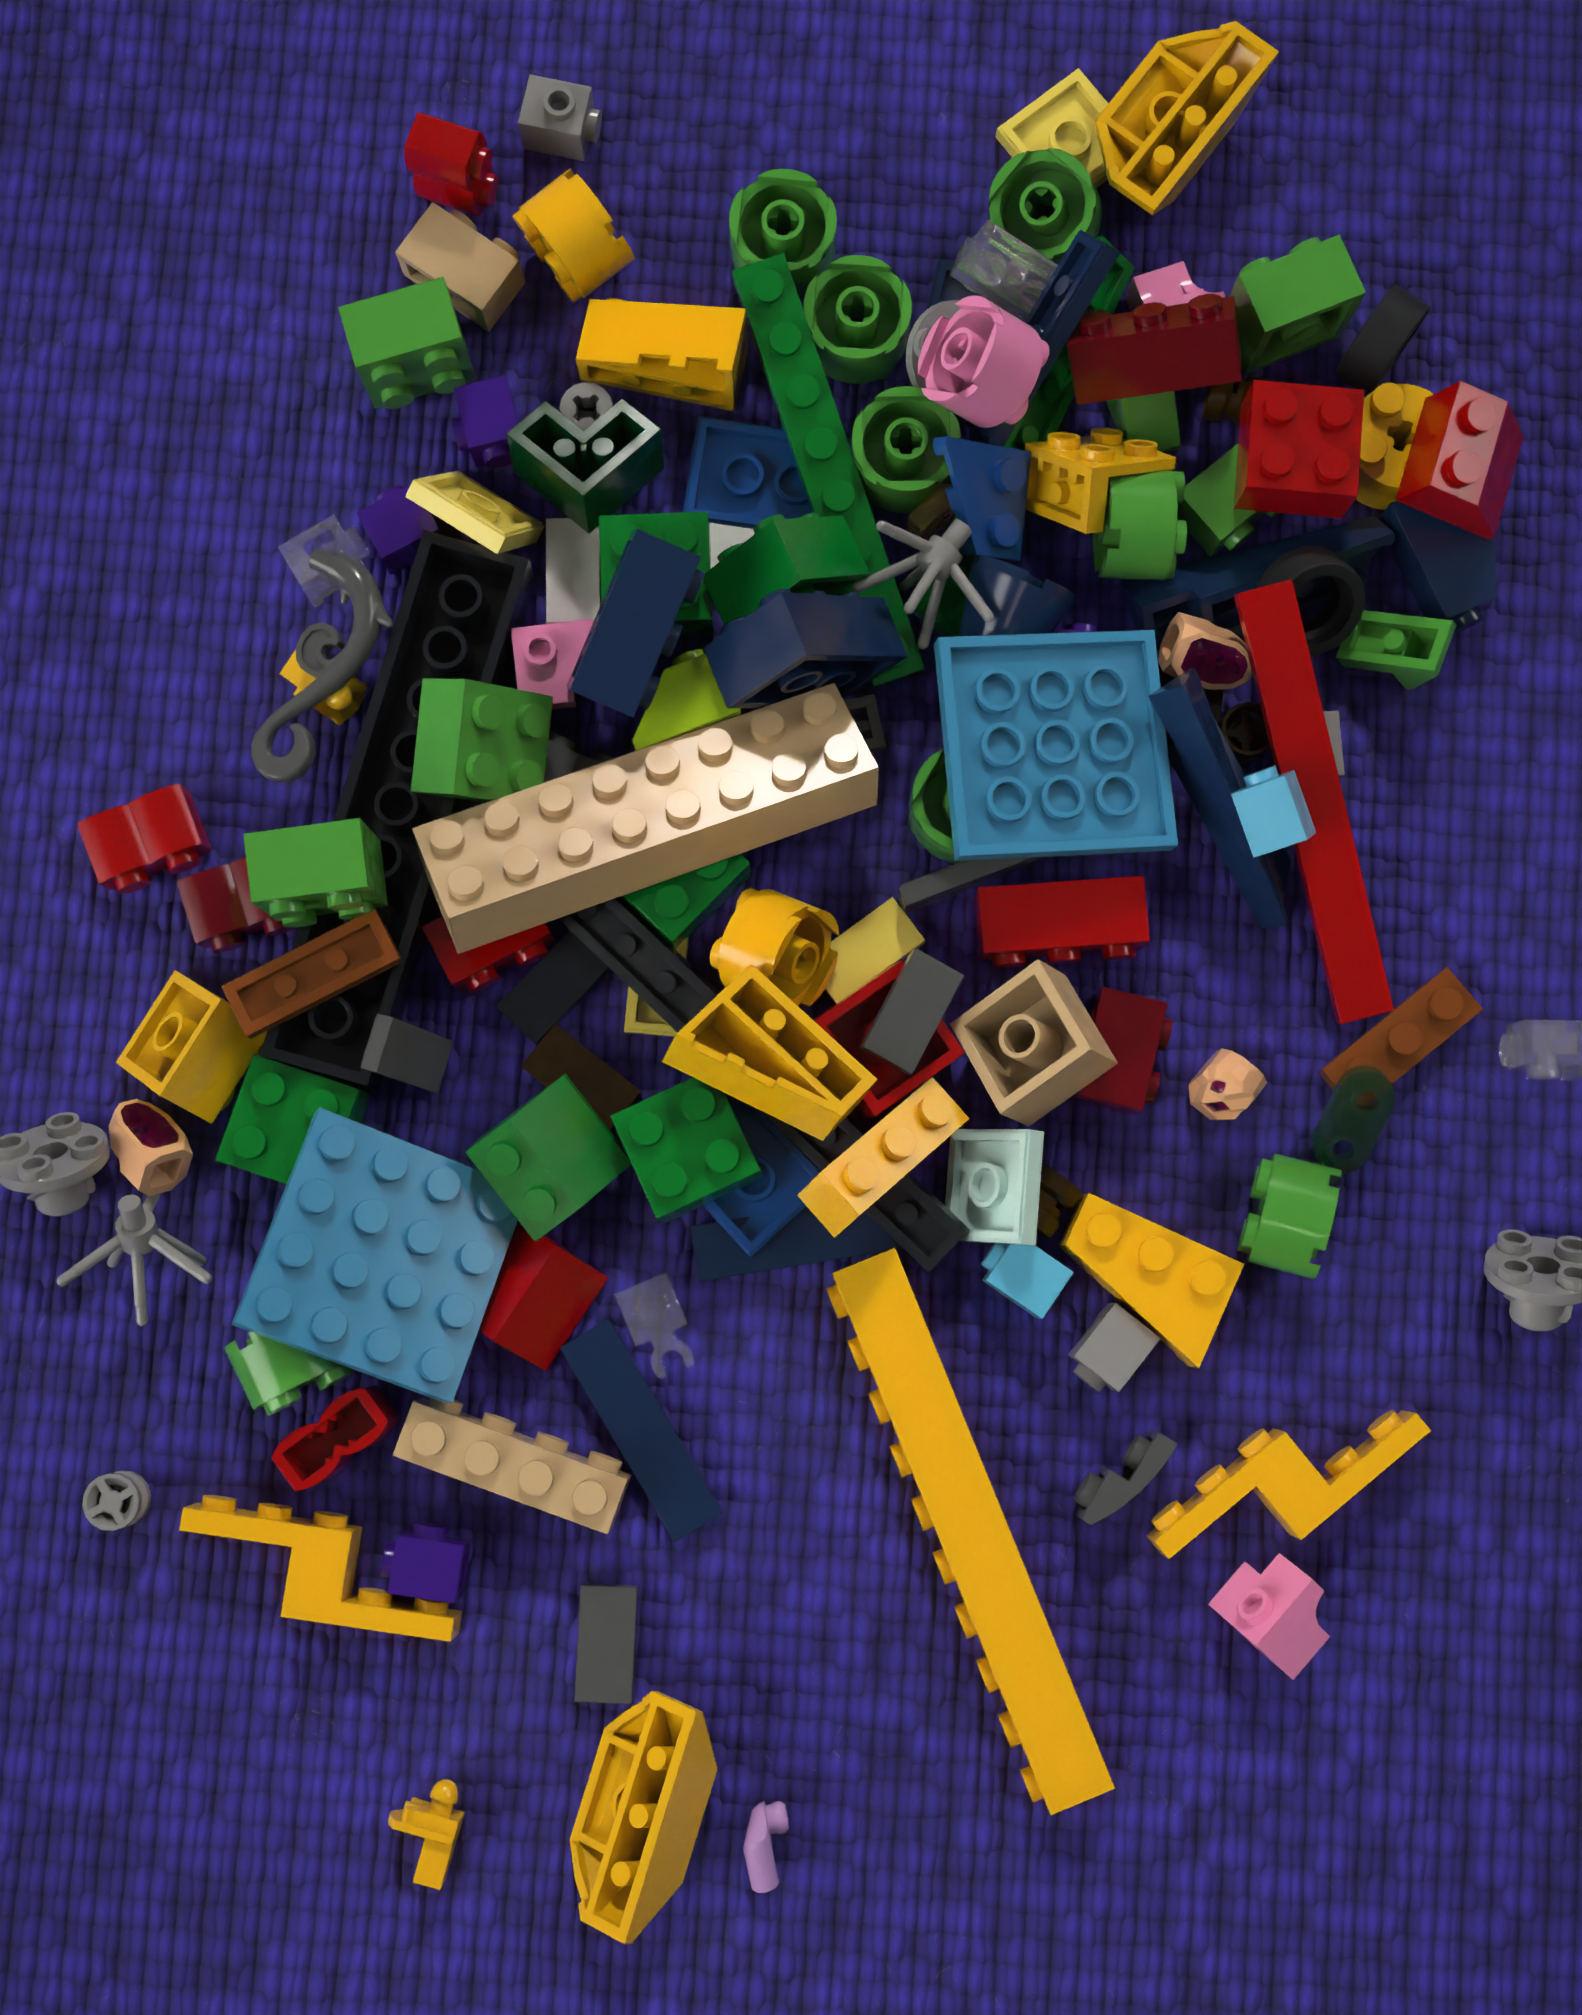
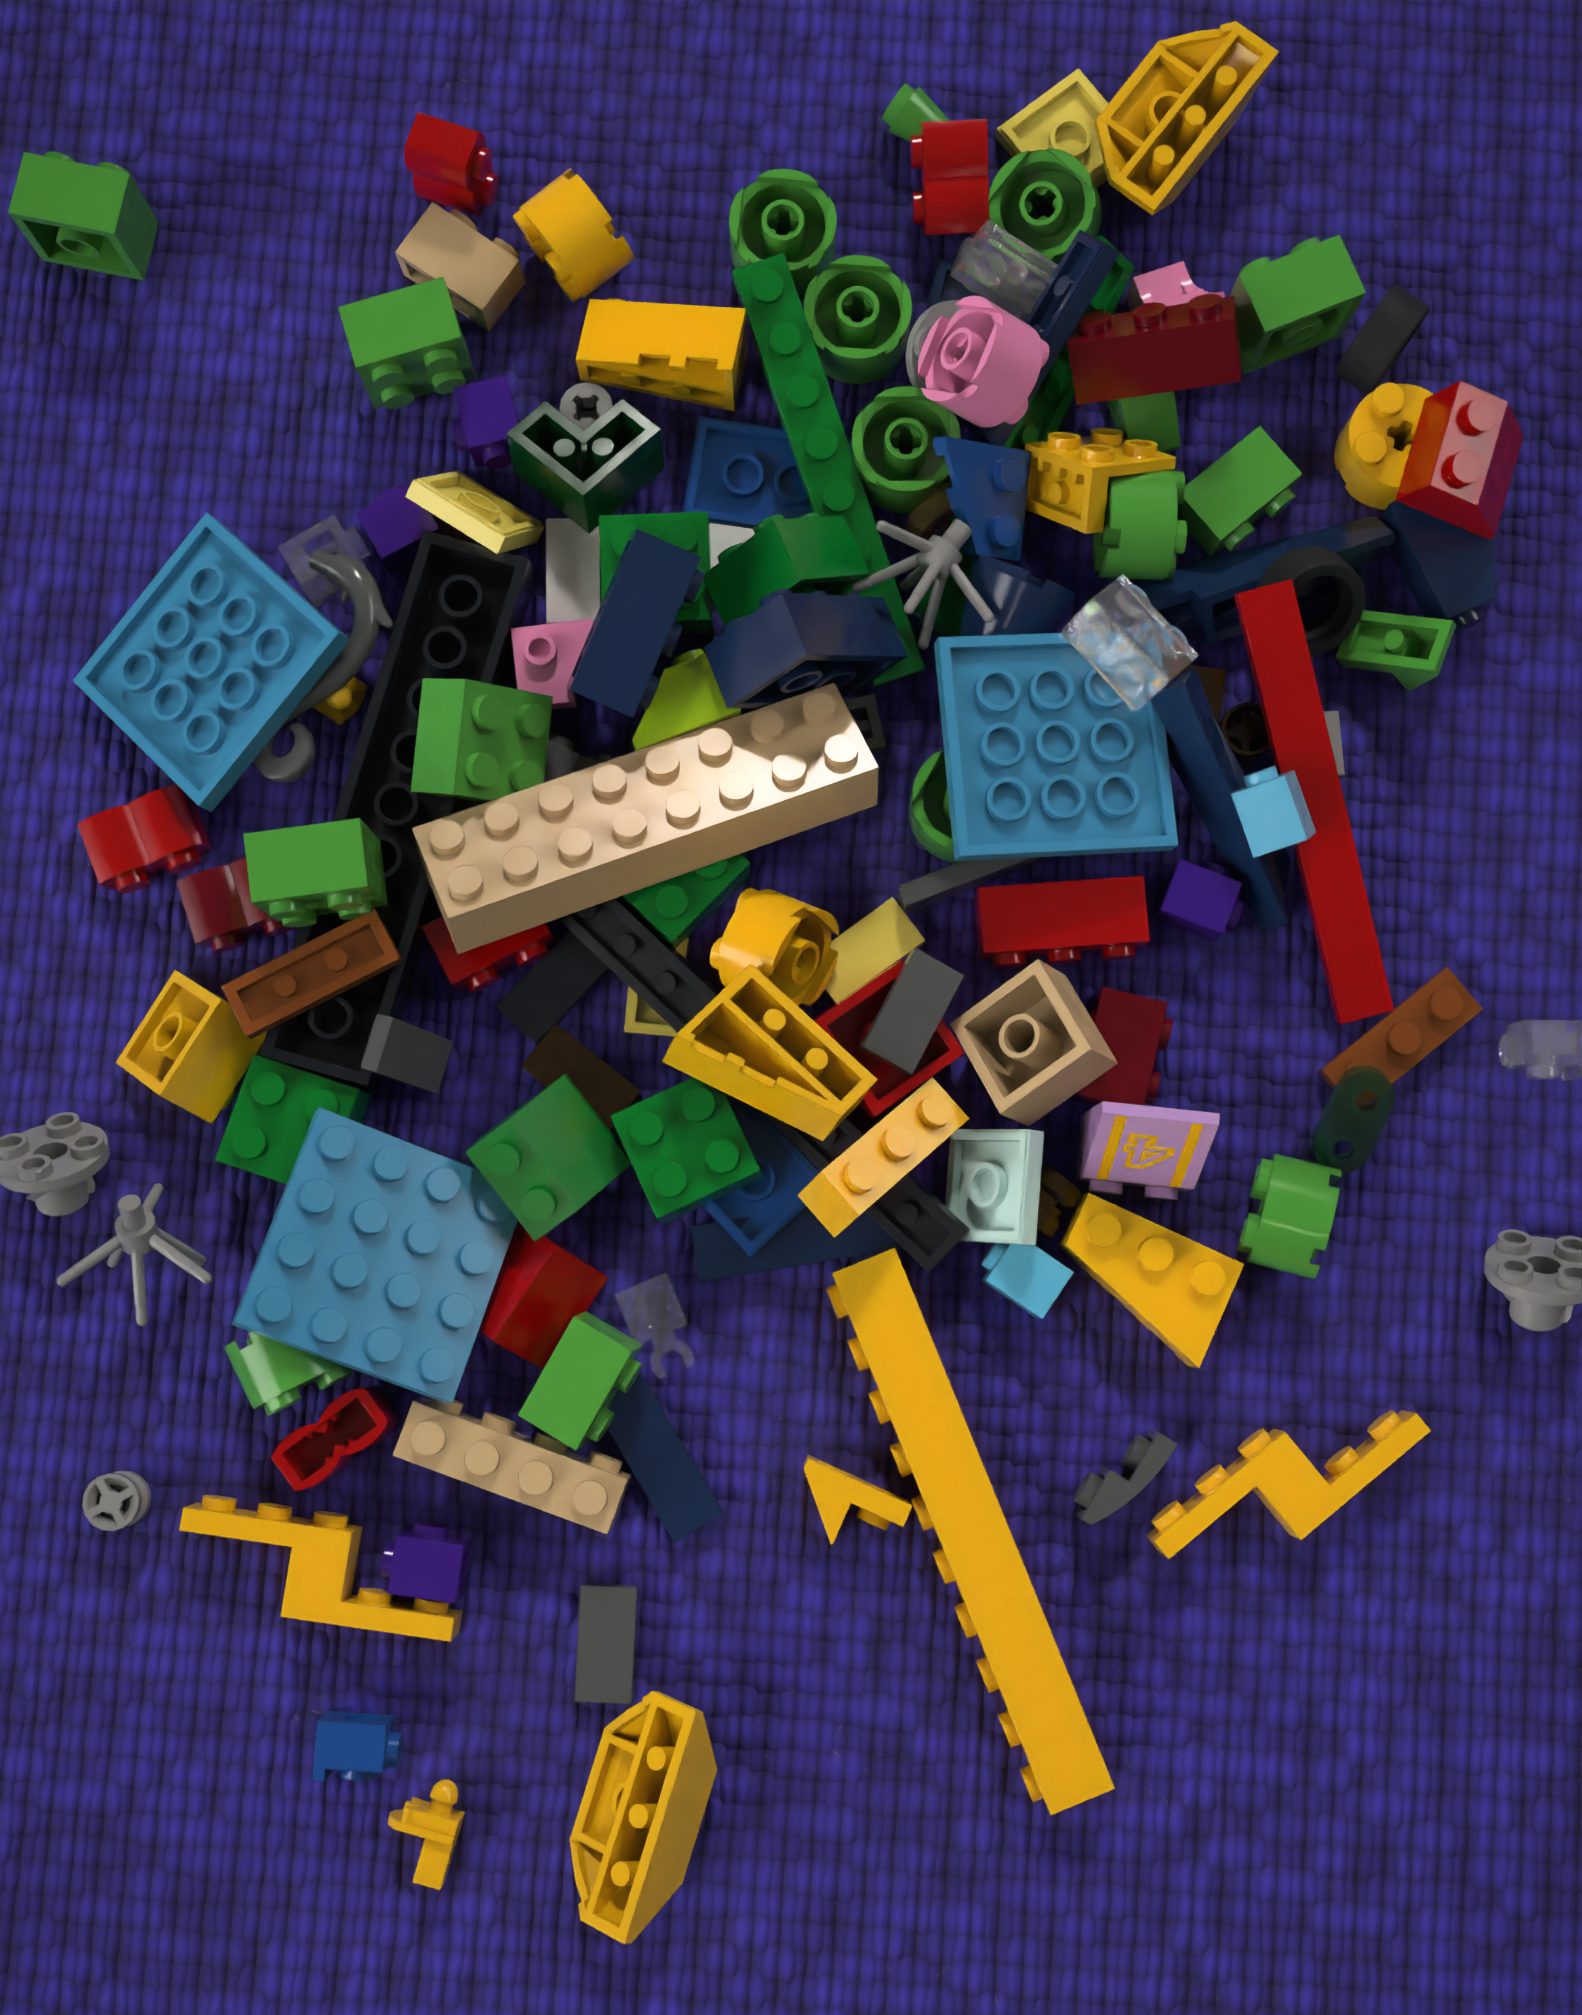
light nougat rock [108,1099,193,1197] -> none
light grey brick [518,74,602,161] -> none
lavender arm [743,1801,789,1893] -> none
light grey brick [1068,1302,1161,1393] -> none
rock [1158,612,1253,690] -> none
light nougat rock [1188,1048,1267,1120] -> none
dark brown wheel [1200,375,1267,428] -> none
bright pink brick [1208,1553,1330,1680] -> none
red brick [1233,380,1365,519] -> none
none -> bright green brick [8,152,159,281]
none -> dark azure plate [73,512,350,812]
none -> blue brick [312,1711,404,1781]
none -> bright green brick [518,1311,644,1451]
none -> yellow slope [803,1455,912,1545]
none -> bright green cone [881,83,950,142]
none -> red brick [910,119,989,236]
none -> clear bracket [1062,574,1199,711]
none -> lavender slope [1075,1101,1220,1200]
none -> dark purple brick [1153,859,1245,942]

